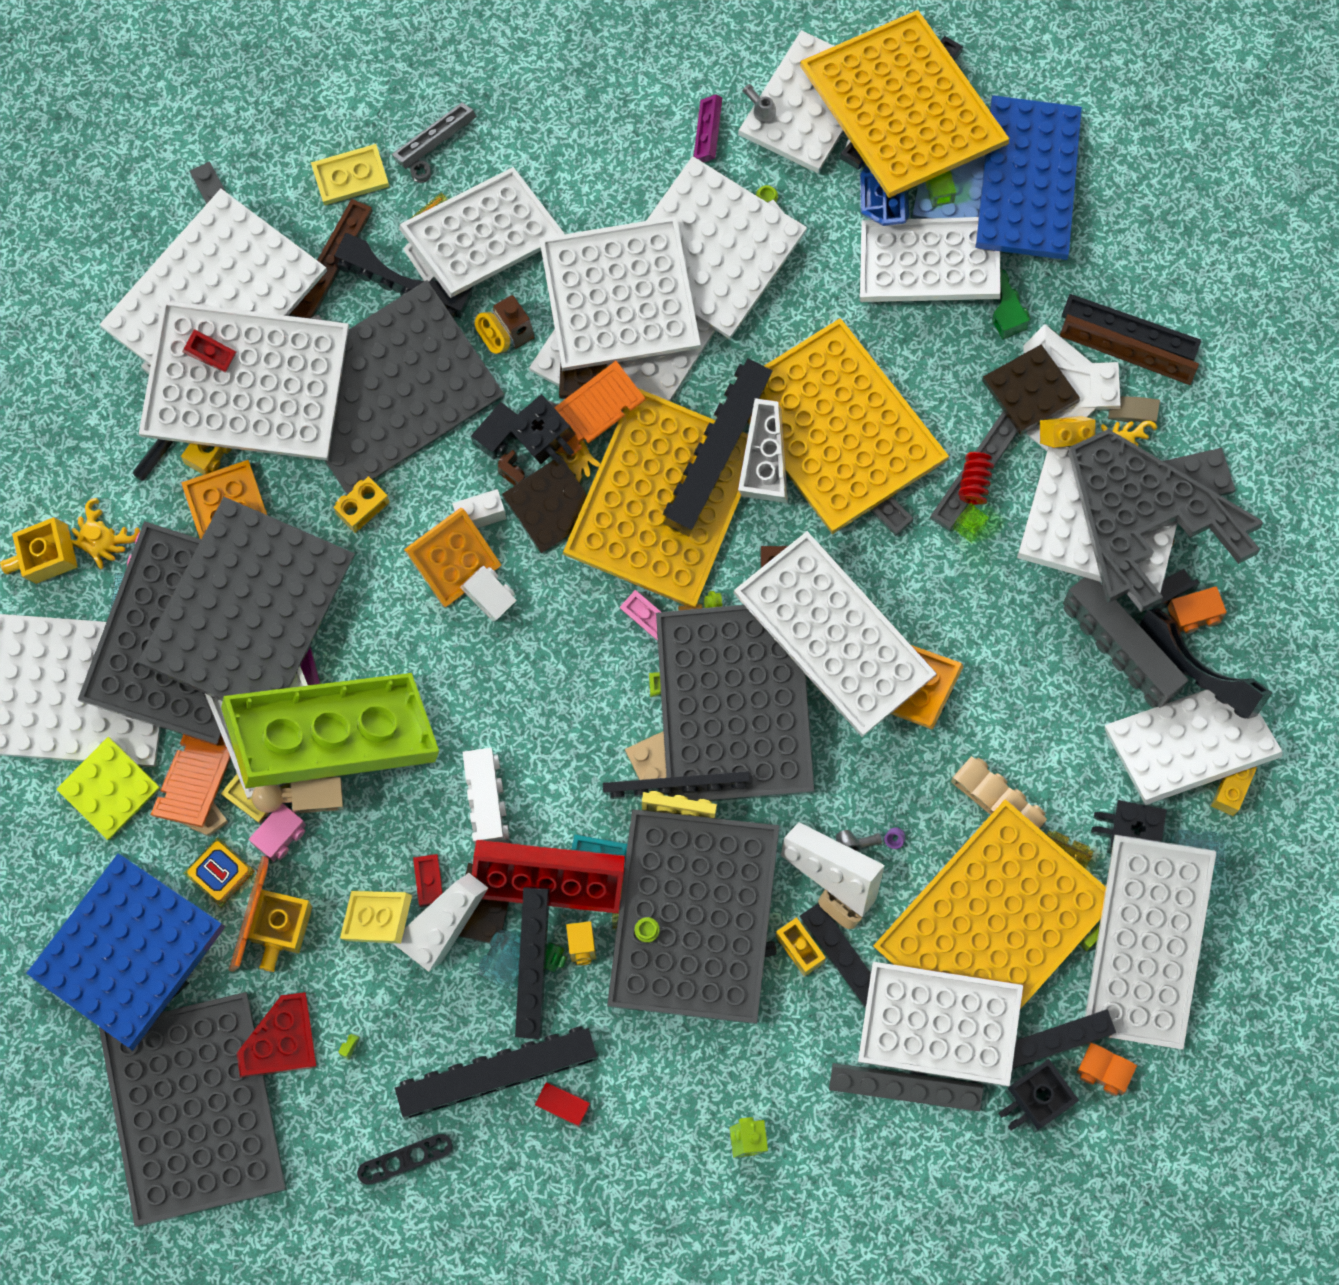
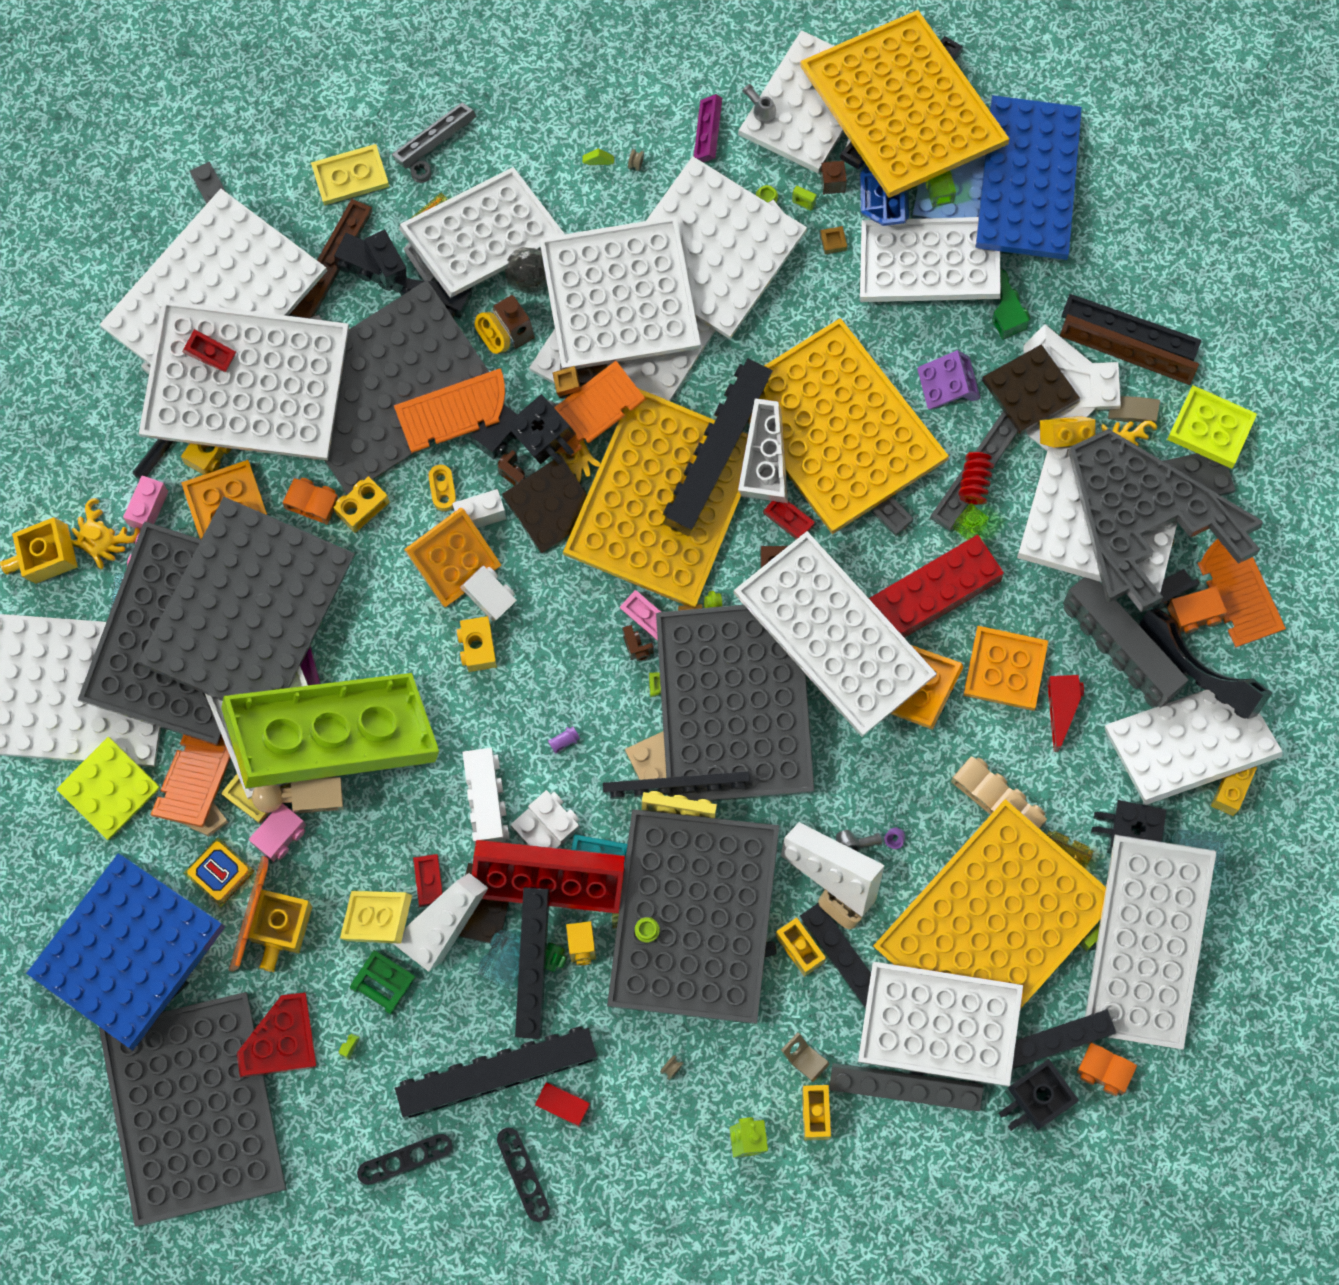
none -> bright pink brick [123,476,168,530]
none -> orange brick [282,478,338,525]
none -> green plate [350,950,416,1015]
none -> black brick [364,229,406,288]
none -> orange piece [394,368,505,453]
none -> yellow plate [429,464,456,511]
none -> yellow brick [457,616,497,672]
none -> black beam [497,1128,550,1223]
none -> clear smoke cylinder [505,247,547,293]
none -> white plate [510,790,580,848]
none -> medium lavender pin [548,726,580,754]
none -> pearl gold plate [552,366,581,397]
none -> lime tile [582,148,614,165]
none -> reddish brown bracket [622,625,654,661]
none -> dark tan bush [628,149,644,171]
none -> dark tan bush [660,1055,684,1081]
none -> red plate [763,501,815,540]
none -> dark tan bracket [781,1032,830,1082]
none -> lime tile [792,185,817,211]
none -> yellow brick [802,1085,831,1141]
none -> reddish brown brick [820,161,847,195]
none -> pearl gold plate [820,226,847,254]
none -> red brick [868,534,1004,638]
none -> medium lavender bracket [917,350,981,410]
none -> light orange plate [963,626,1048,711]
none -> red slope [1047,675,1084,752]
none -> neon yellow plate [1167,385,1257,469]
none -> orange piece [1197,539,1286,648]

